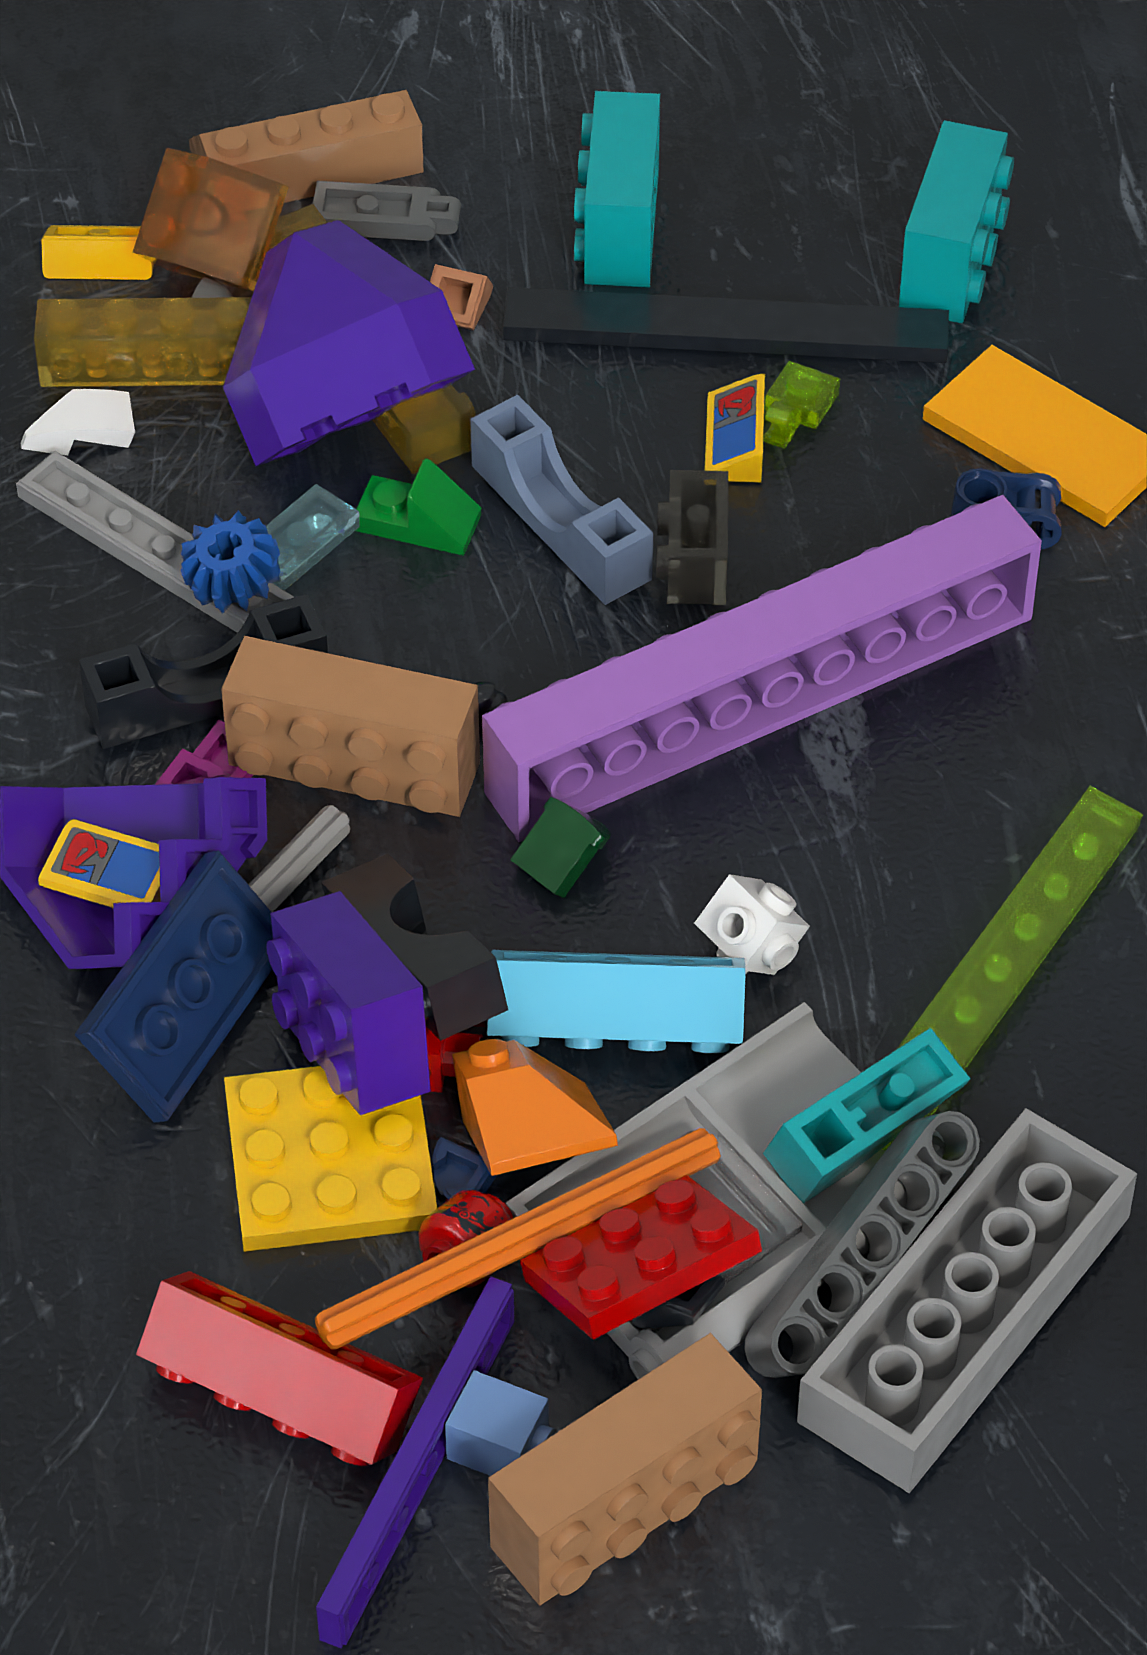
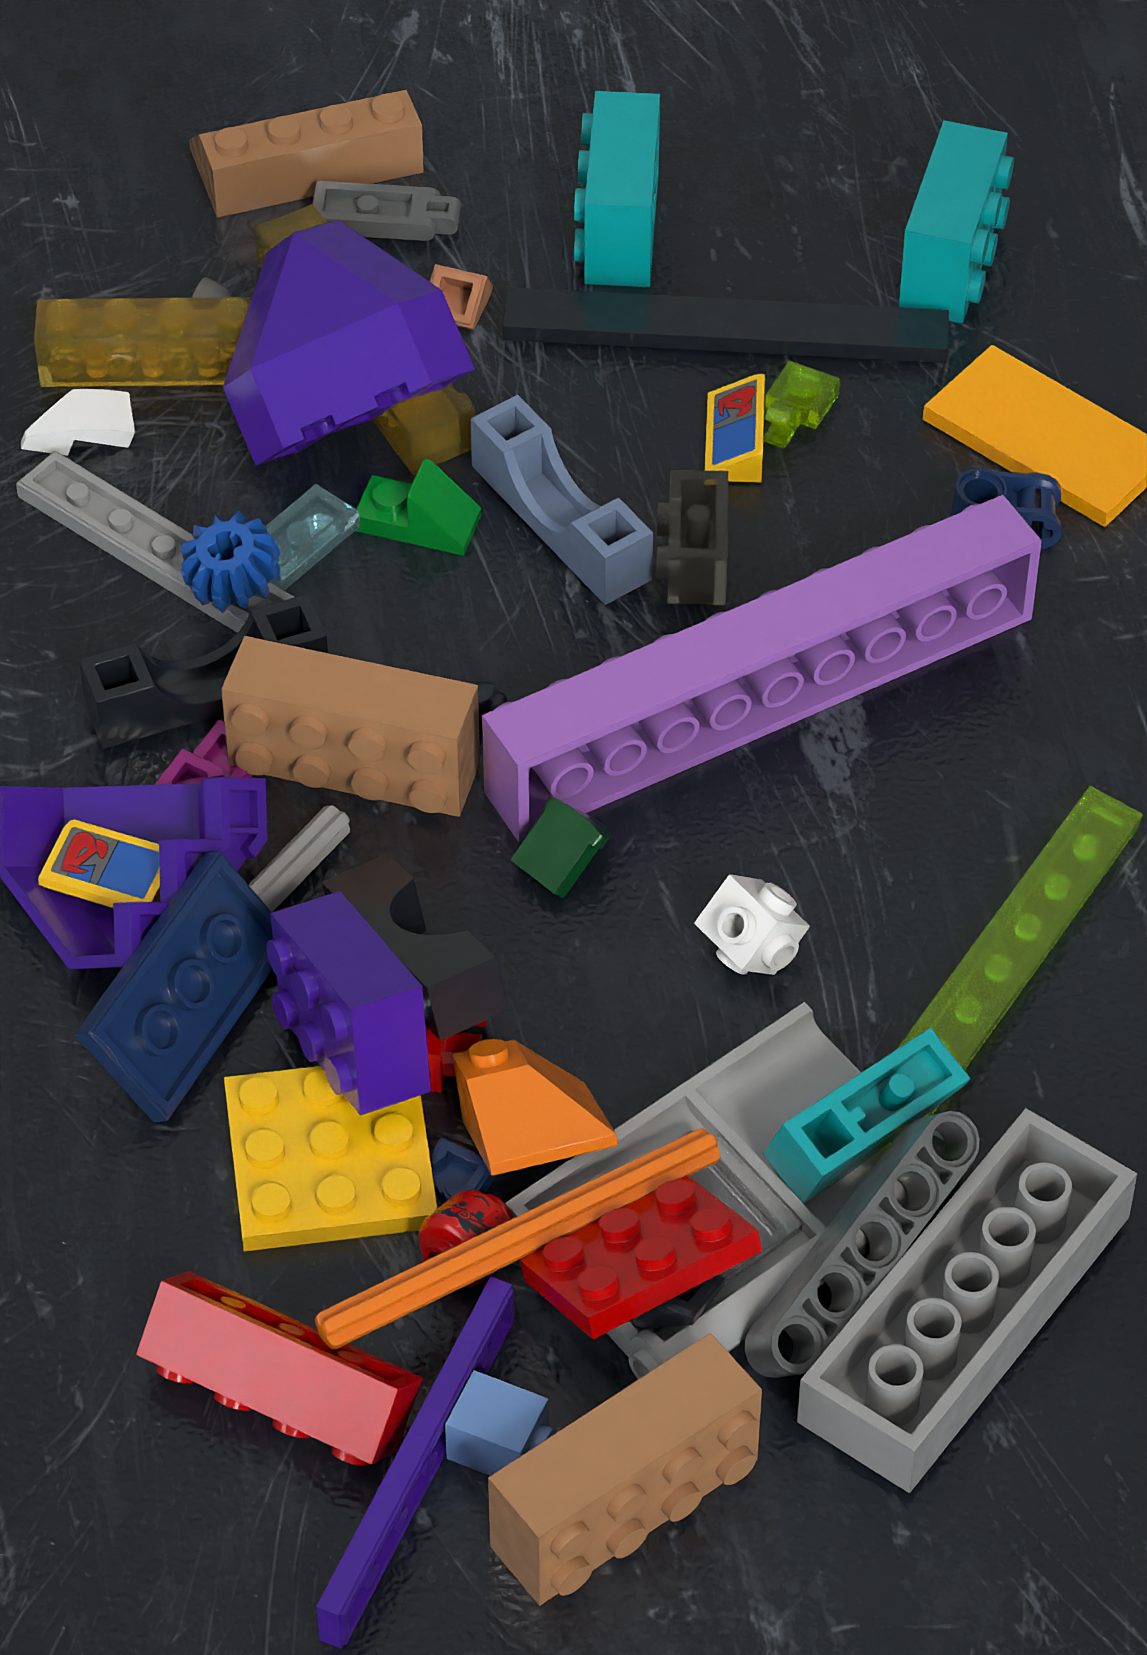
yellow slope [41,225,157,280] -> none
clear orange slope [132,148,289,292] -> none
medium azure brick [487,950,746,1053] -> none

